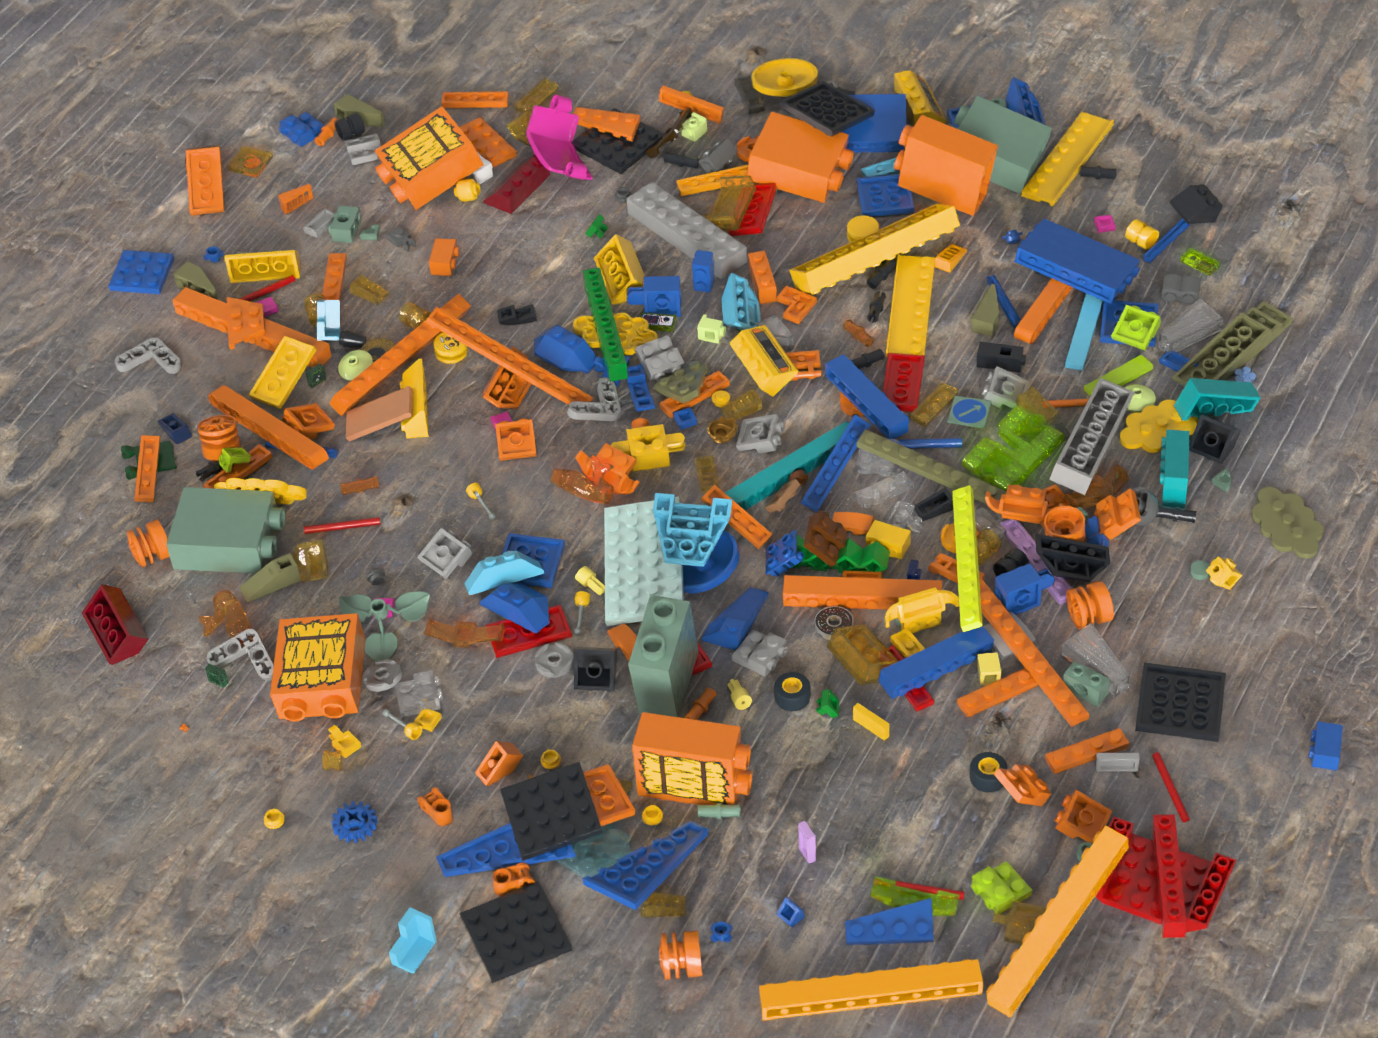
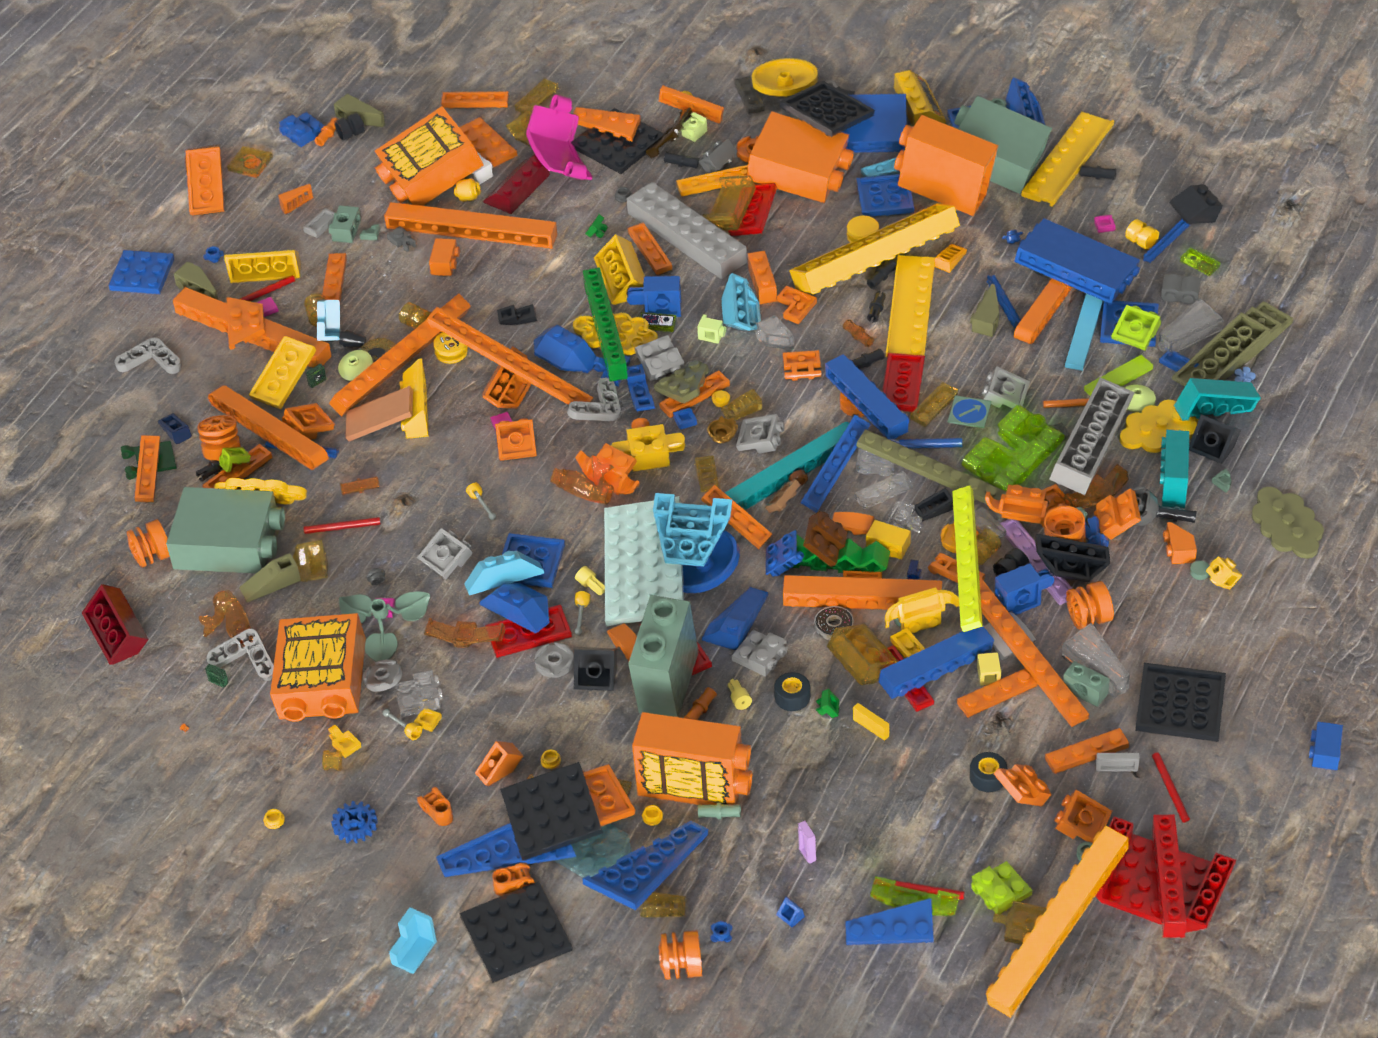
light grey slope [345,133,381,165] -> none
clear yellow slope [349,274,389,305] -> none
blue brick [692,250,715,292] -> none
yellow slope [729,325,799,397] -> none
light orange brick [759,959,983,1020] -> none
black brick [977,341,1026,373] -> none
clear yellow bracket [1016,386,1058,428] -> none
none -> orange brick [384,202,557,249]
none -> orange plate [628,223,673,275]
none -> orange slope [1163,522,1197,564]

